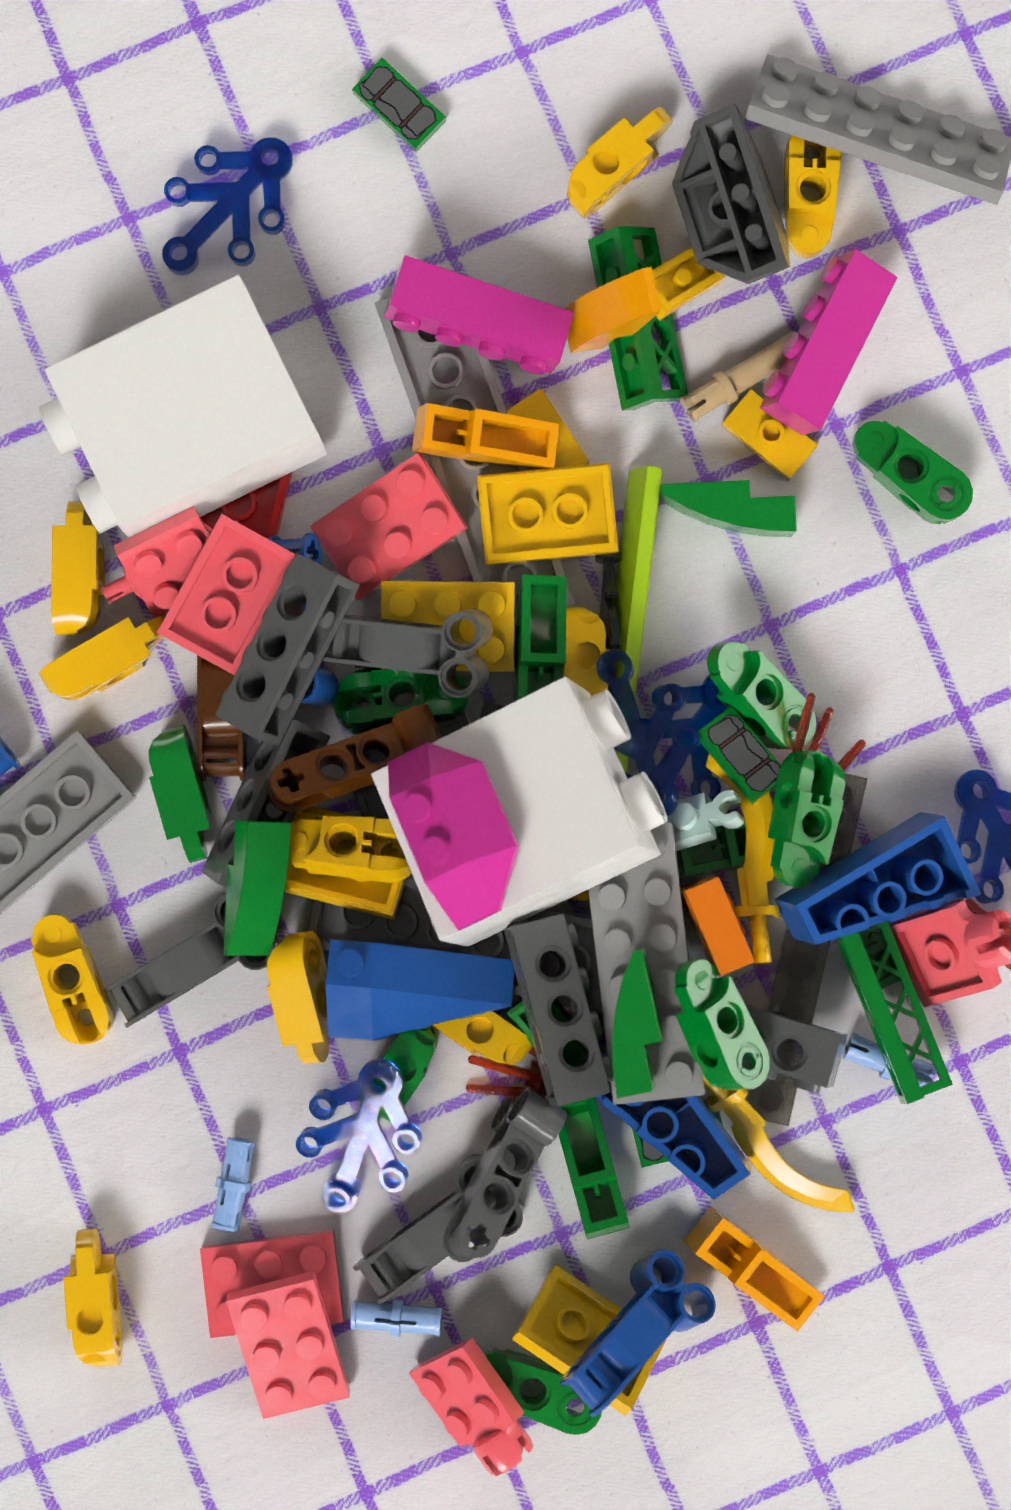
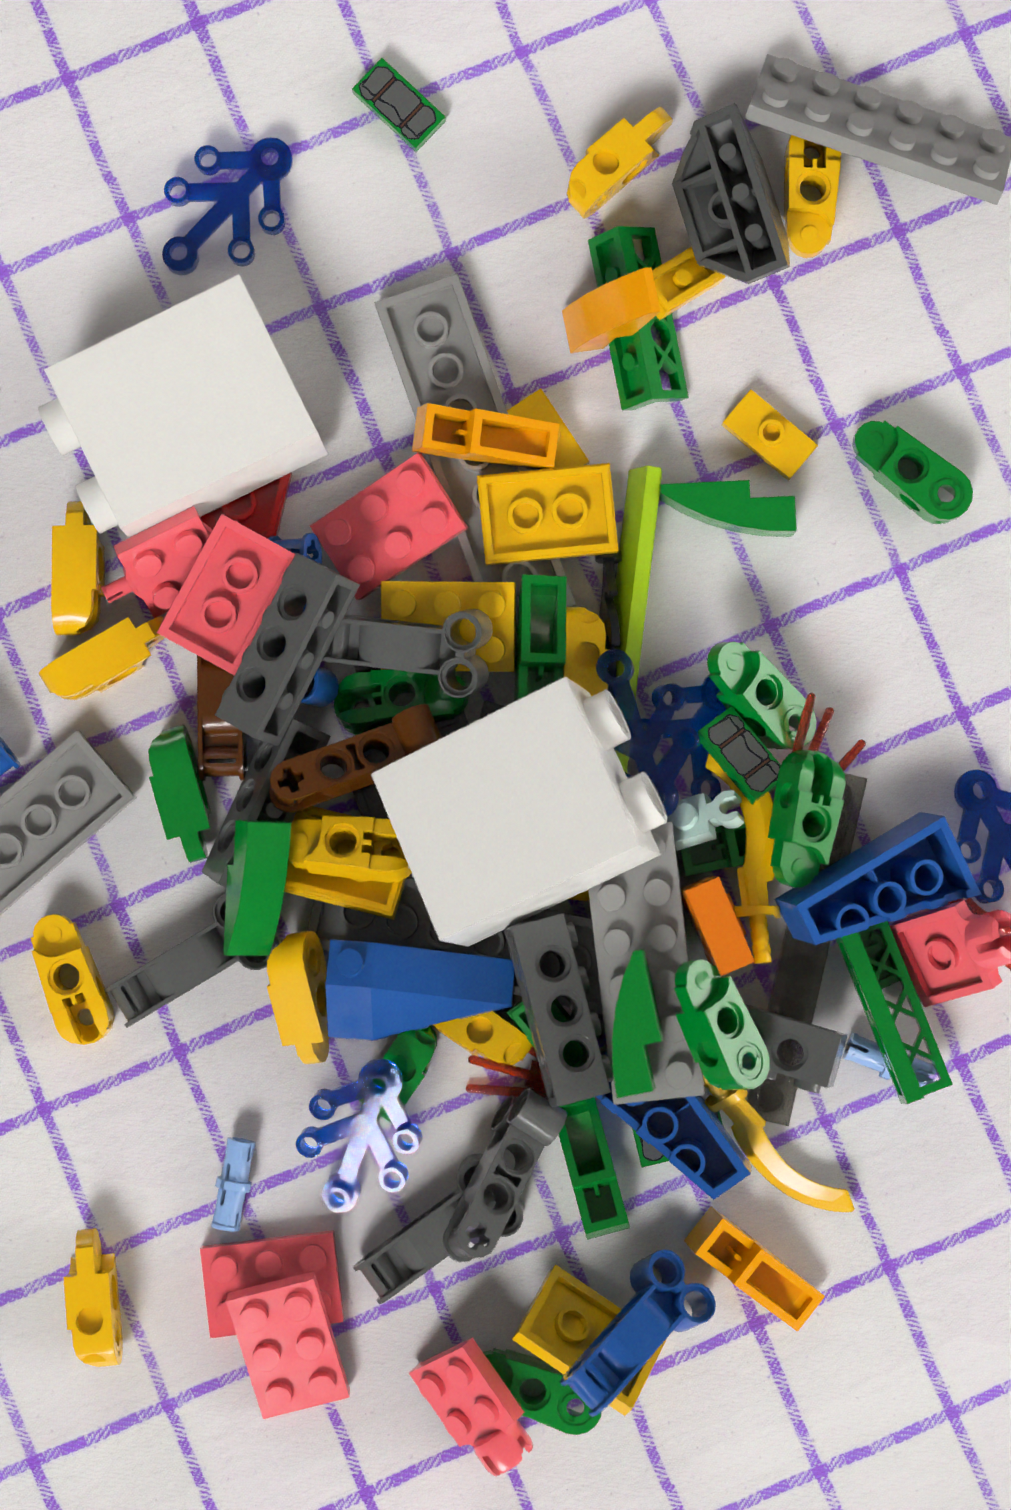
light blue pin [351,1300,443,1337] -> none
dark pink brick [383,255,574,375] -> none
dark pink wedge [388,742,519,930] -> none
tan pin [680,330,795,423] -> none
dark pink brick [759,249,898,435] -> none

